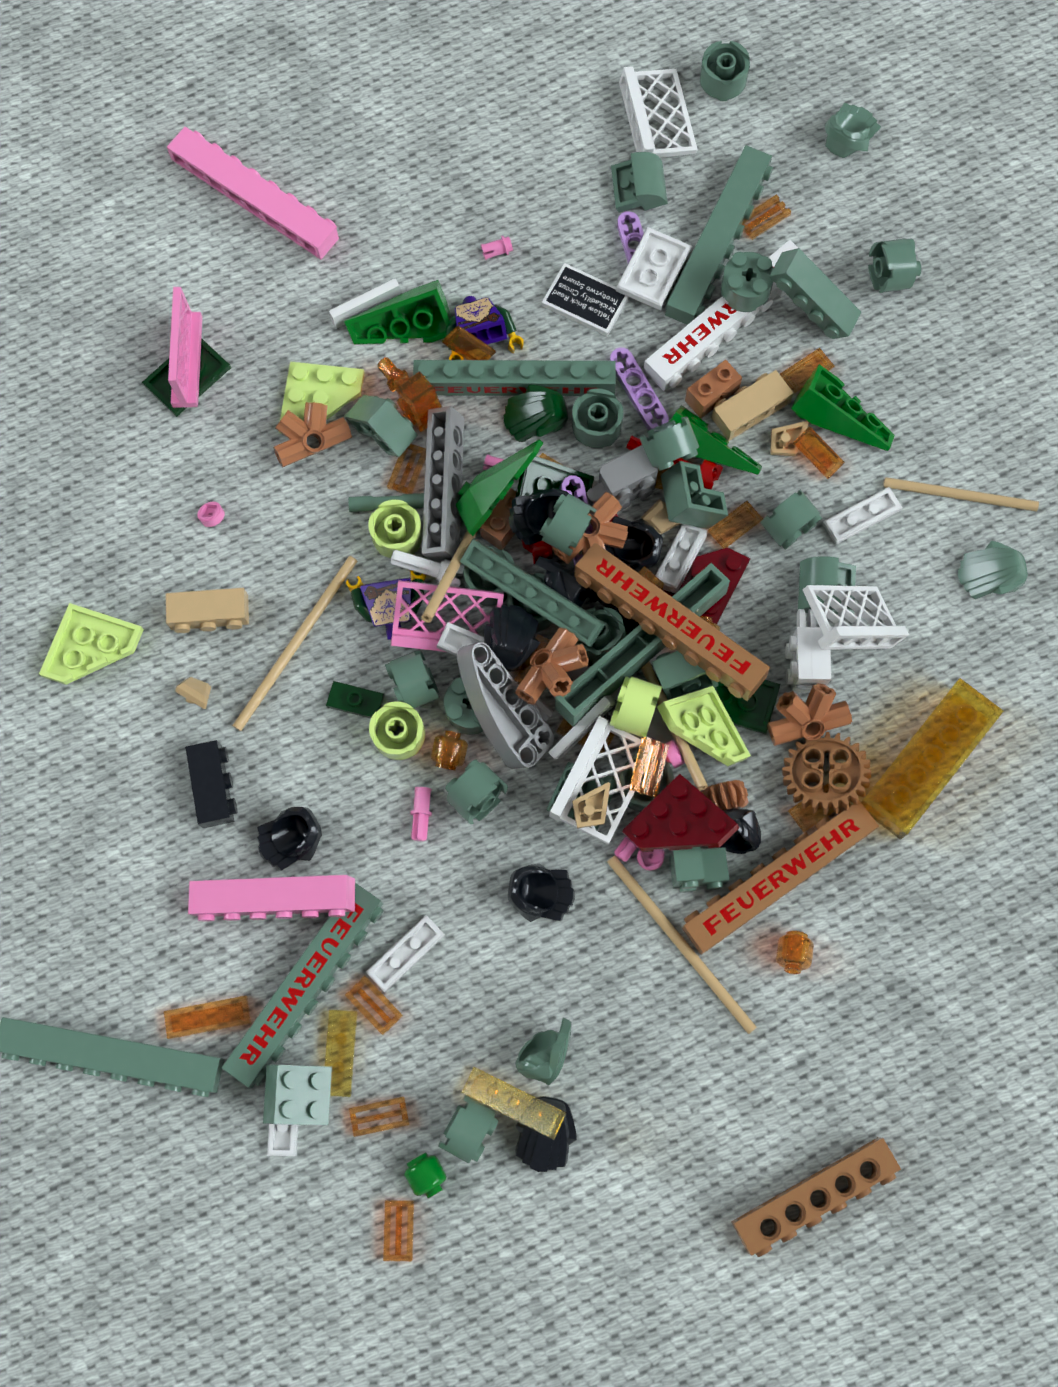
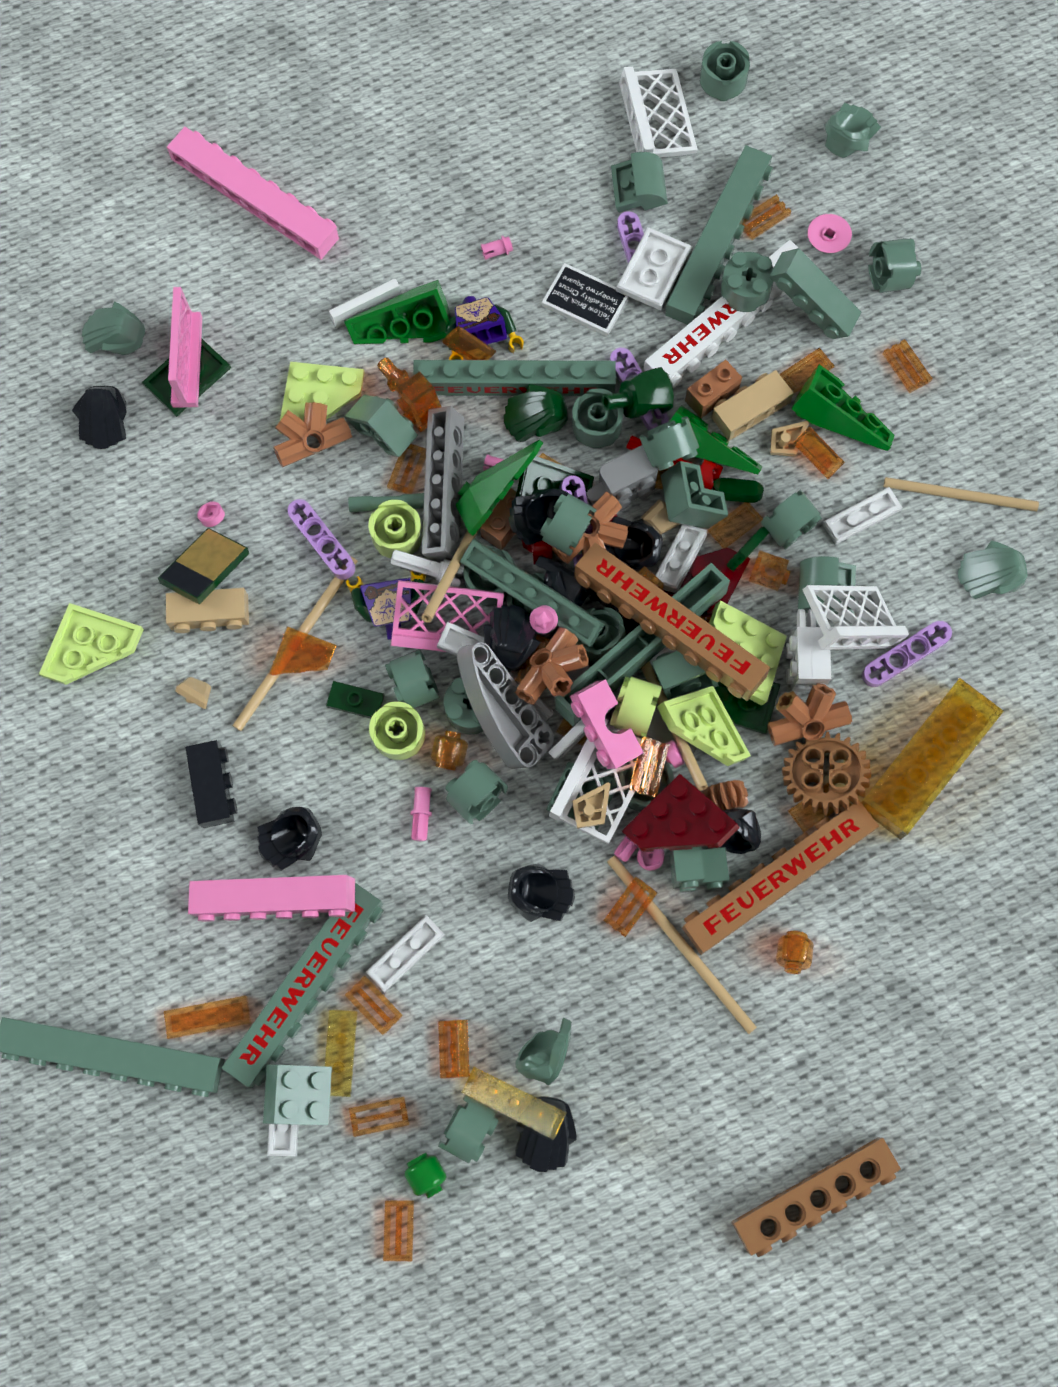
none -> black hair [72,386,127,449]
none -> sand green hair [82,301,145,355]
none -> tile [158,528,249,605]
none -> clear orange wing [269,626,337,675]
none -> lavender beam [288,499,355,580]
none -> clear orange tile [438,1020,470,1078]
none -> bright pink tile [530,605,558,634]
none -> bright pink arch [570,679,644,769]
none -> dark green piece [602,367,674,419]
none -> clear orange tile [603,876,658,937]
none -> yellowish green plate [709,600,787,705]
none -> dark green tile [712,478,764,503]
none -> dark green tile [727,526,770,572]
none -> clear orange brick [749,550,791,591]
none -> bright pink piece [808,214,852,253]
none -> lavender beam [862,621,952,687]
none -> clear orange tile [883,339,933,393]

